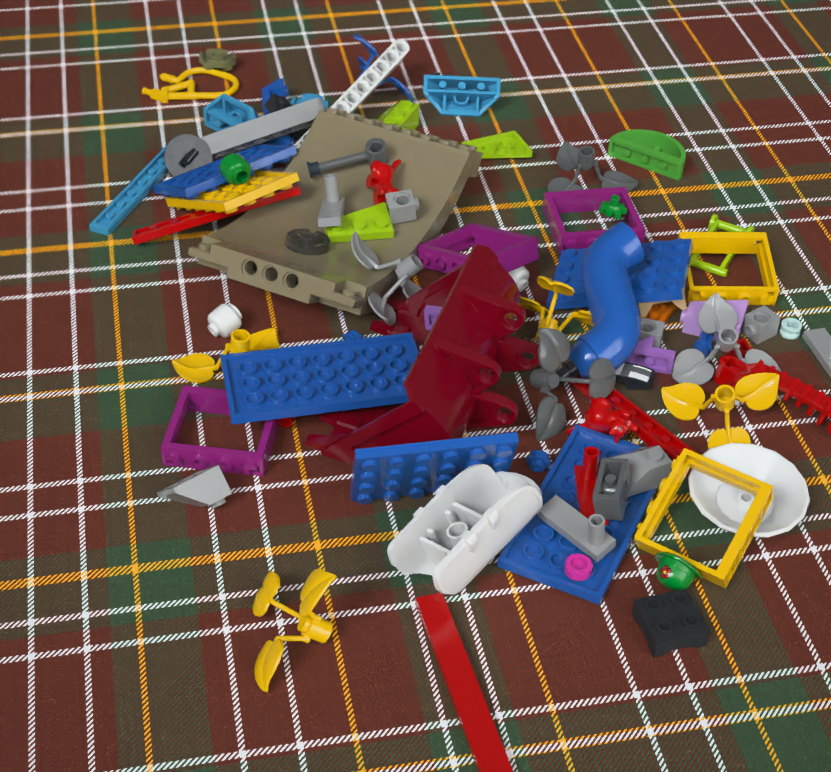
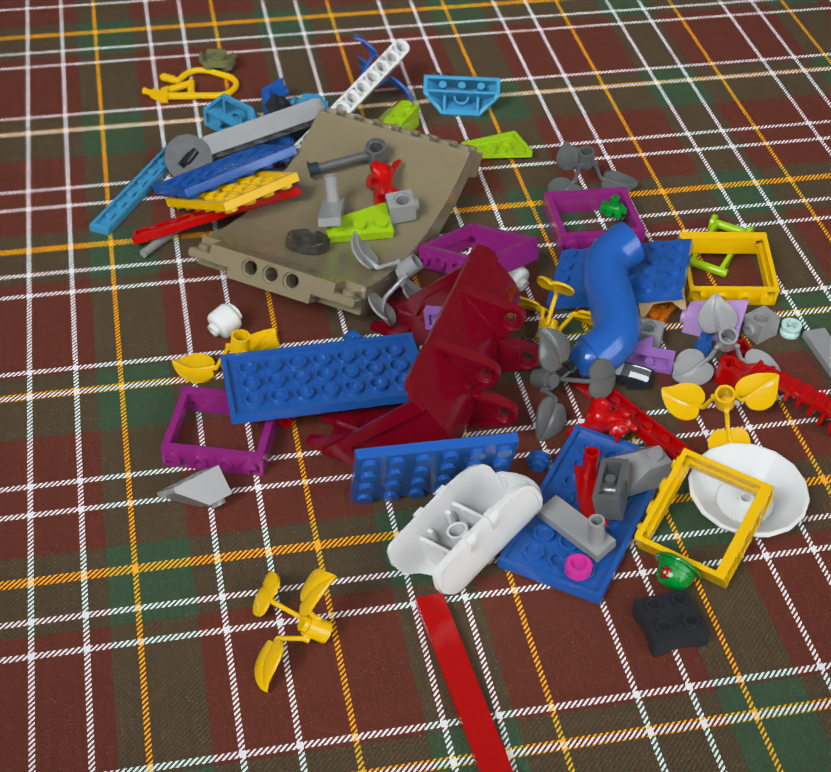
green head [219,153,252,185] -> none
bright green window [608,129,686,181] -> none
none -> light grey bar [140,231,181,258]

